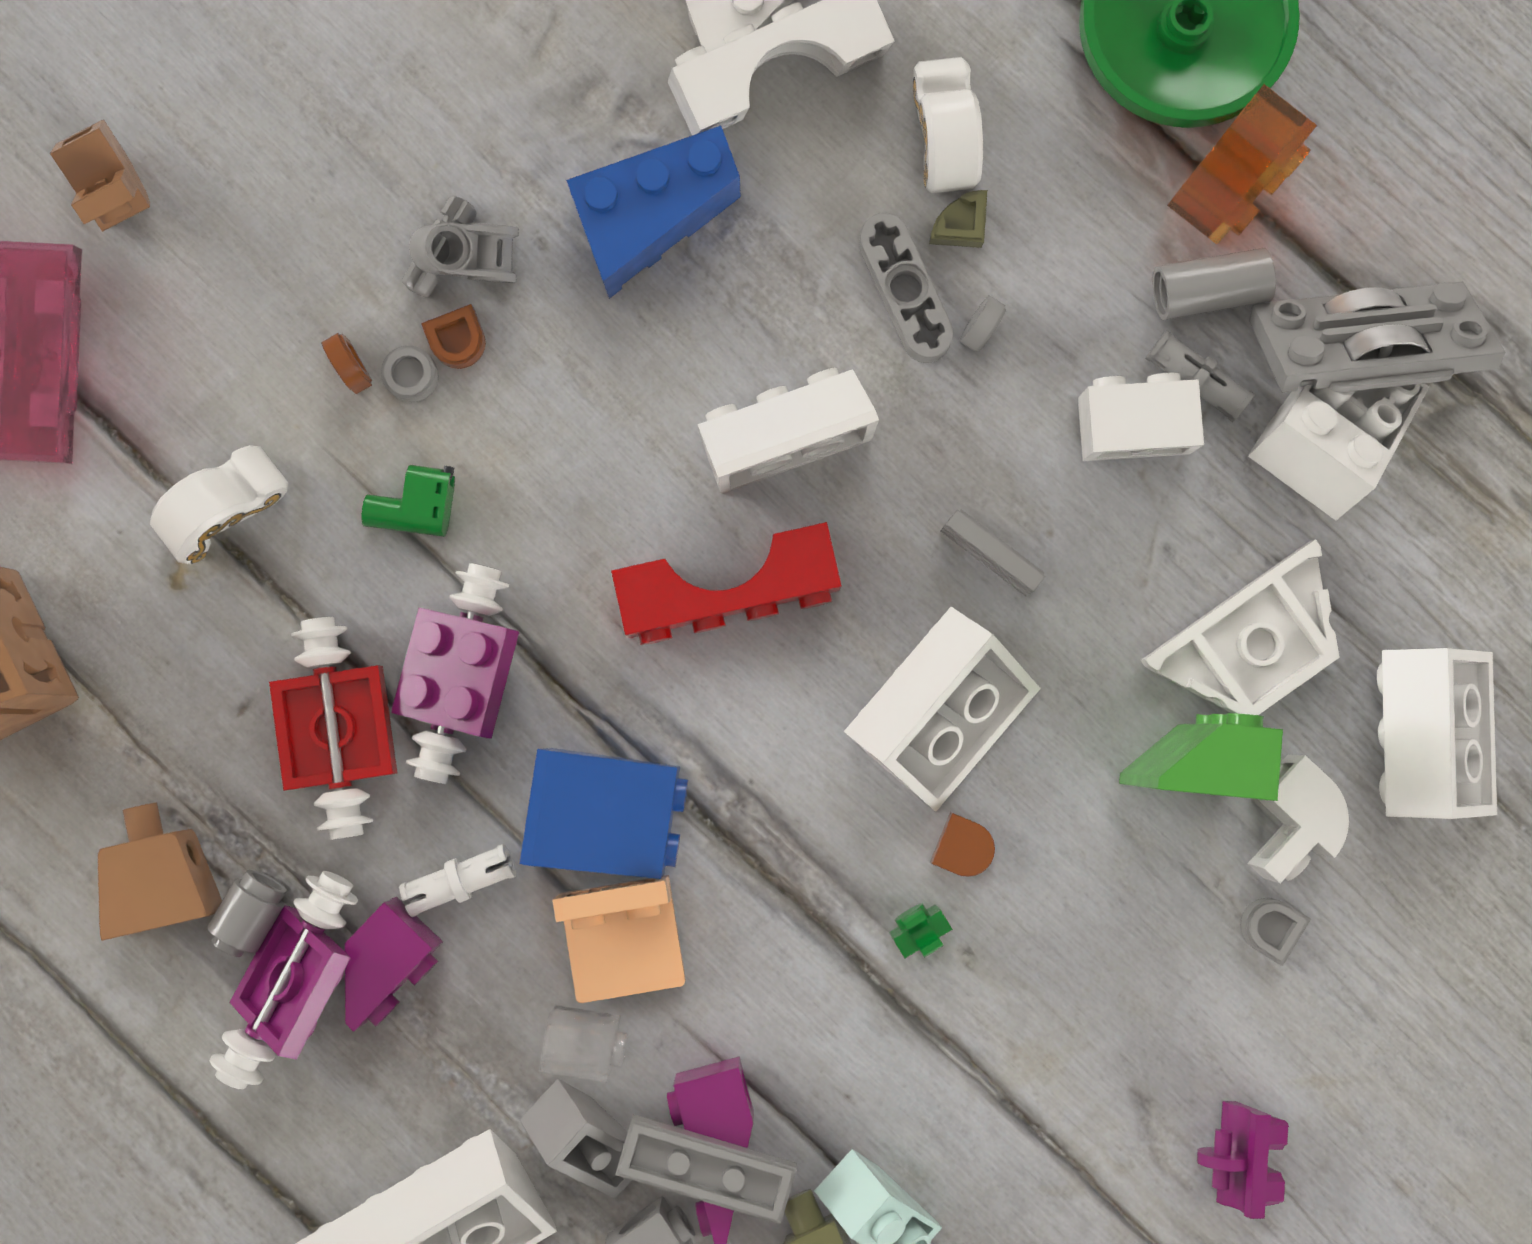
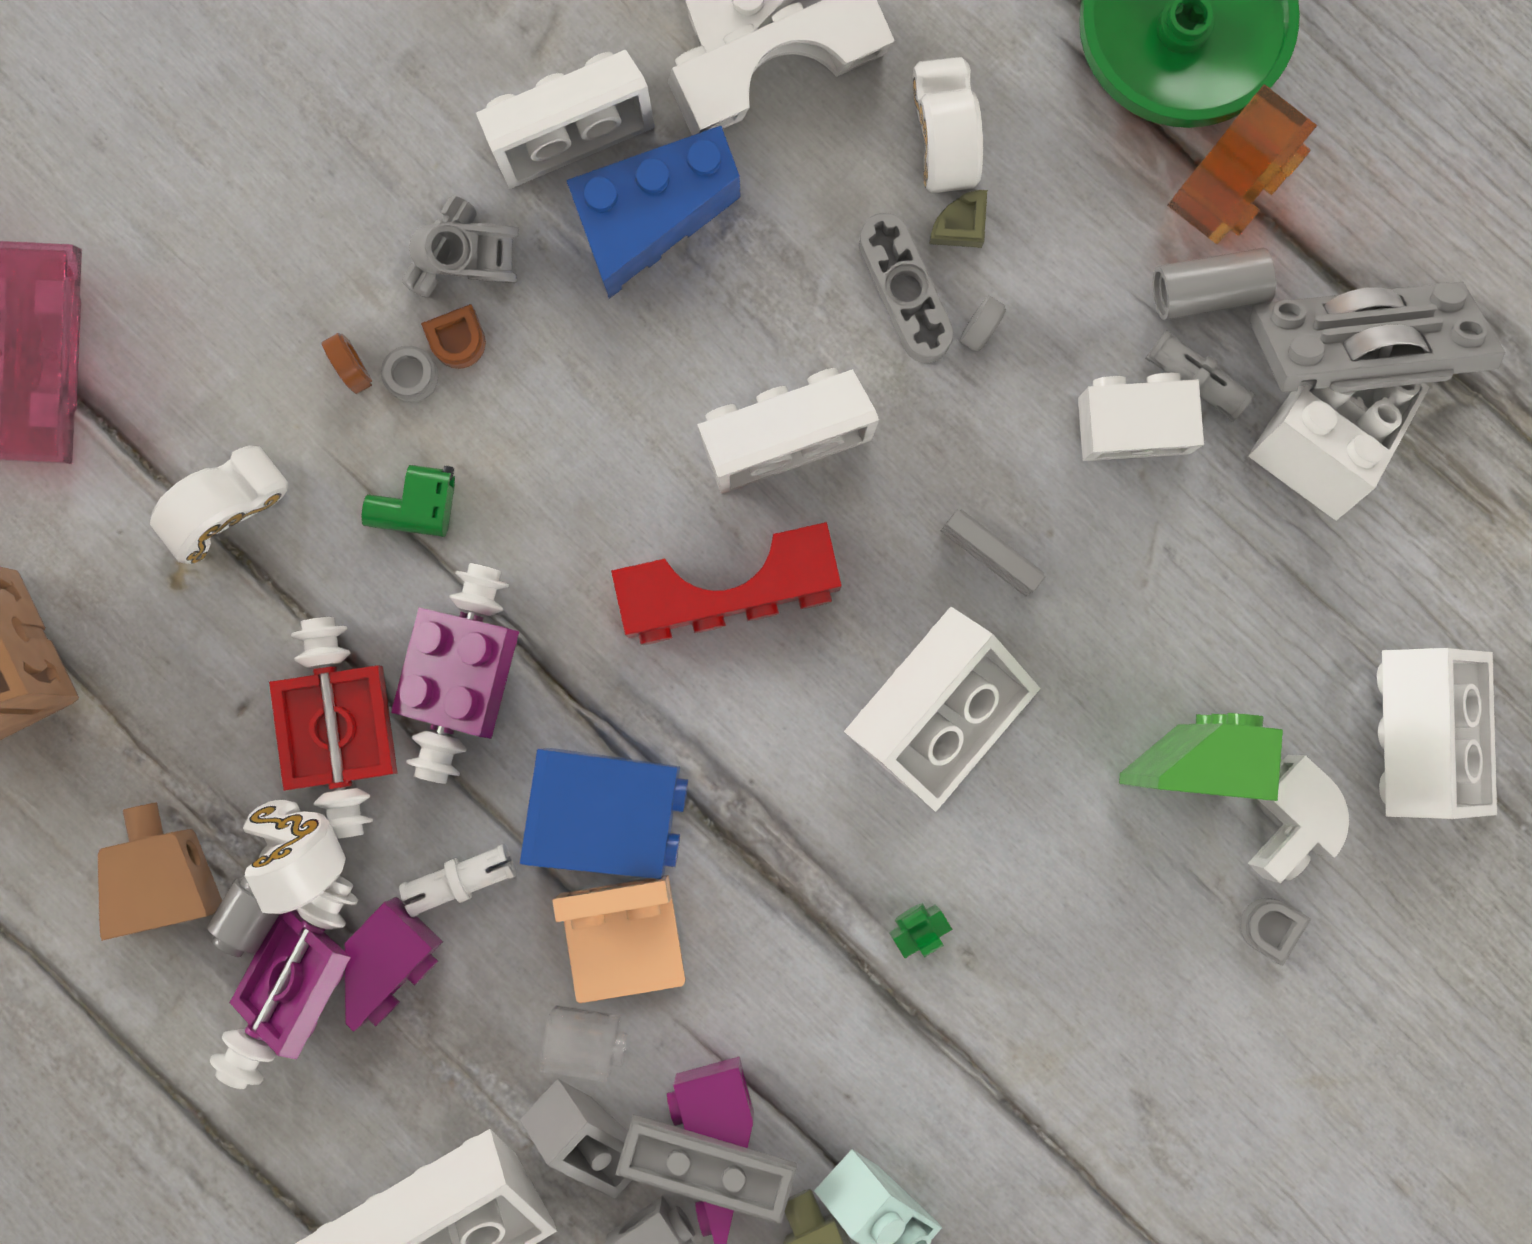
medium nougat brick [50,119,150,232] -> none
dark orange tile [930,812,995,877] -> none
white wing [1140,539,1340,715] -> none
magenta hips [1197,1101,1289,1219] -> none
none -> white animal [243,800,346,914]
none -> white slope [476,50,655,189]

